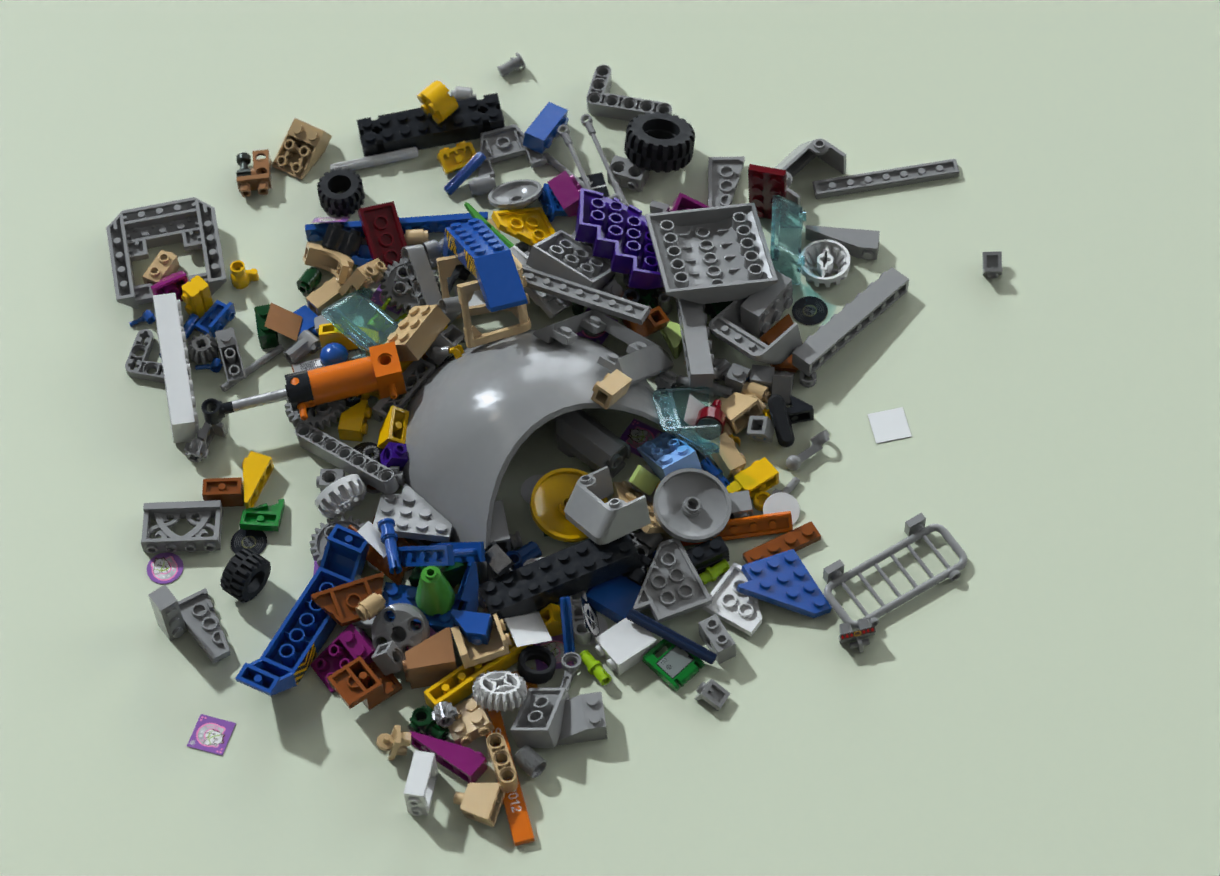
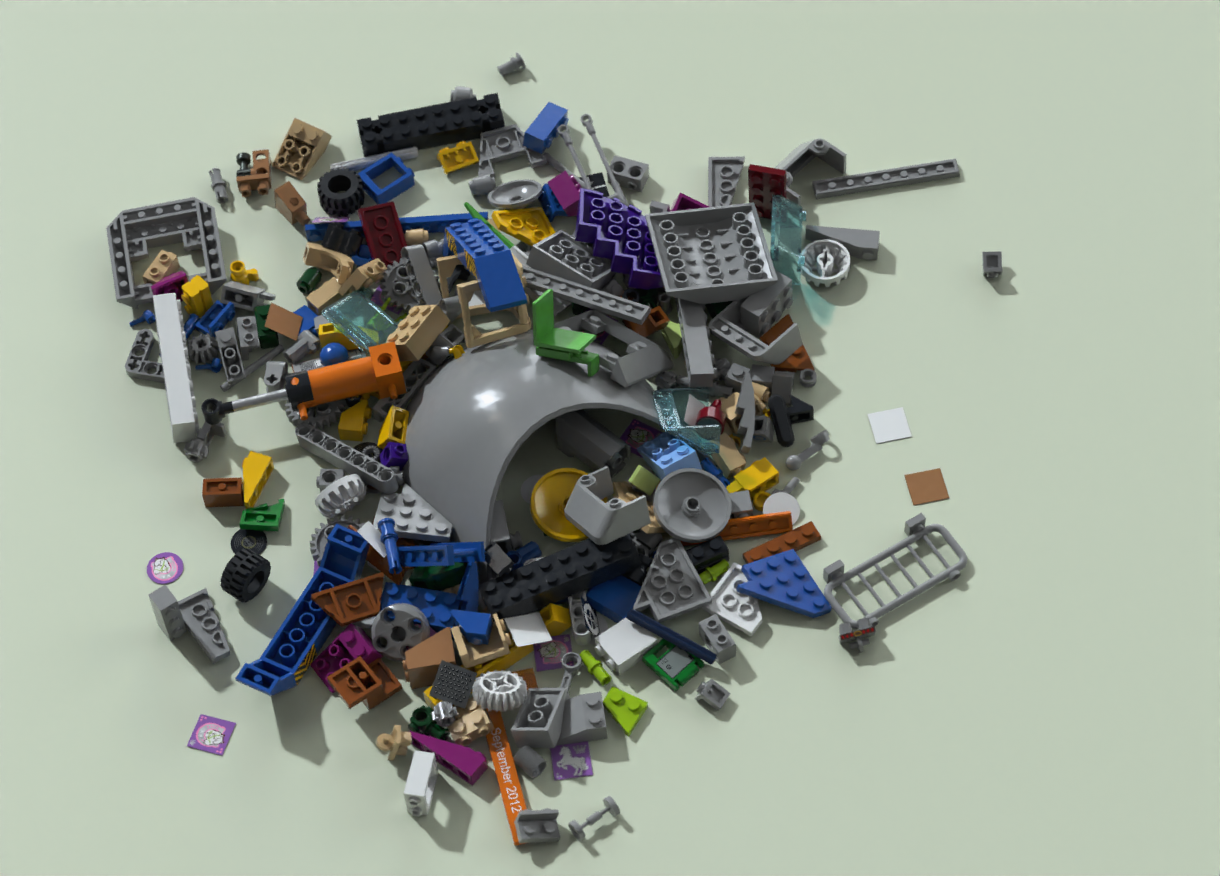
light grey fence [141,500,224,553] -> none
tan brick [355,593,386,621] -> none
light grey brick [371,640,406,676] -> none
bright green cone [415,566,455,616] -> none
yellow brick [417,80,459,124] -> none
blue axle [444,151,486,195] -> none
tan torso [453,783,506,827] -> none
tan beam [486,733,518,793] -> none
black tyre [517,646,556,684] -> none
blue axle [559,596,575,654] -> none
light grey beam [586,65,672,121] -> none
tan brick [591,369,632,410] -> none
black tyre [624,112,695,173] -> none
light grey brick [792,267,909,376] -> none
black sticker [792,296,828,325] -> none
none -> light grey pin [209,168,228,204]
none -> light grey hinge [220,281,275,311]
none -> light grey bracket [237,316,259,361]
none -> light grey piece [264,361,288,393]
none -> medium nougat torso [274,181,310,226]
none -> blue window [358,152,415,205]
none -> dark grey sticker [429,660,477,709]
none -> light grey bracket [514,808,560,843]
none -> bright green piece [532,289,600,377]
none -> medium lavender sticker [550,741,593,780]
none -> light grey wheel [568,796,620,841]
none -> lime wing [603,686,648,736]
none -> light grey slope [734,372,755,454]
none -> medium nougat sticker [904,468,949,505]

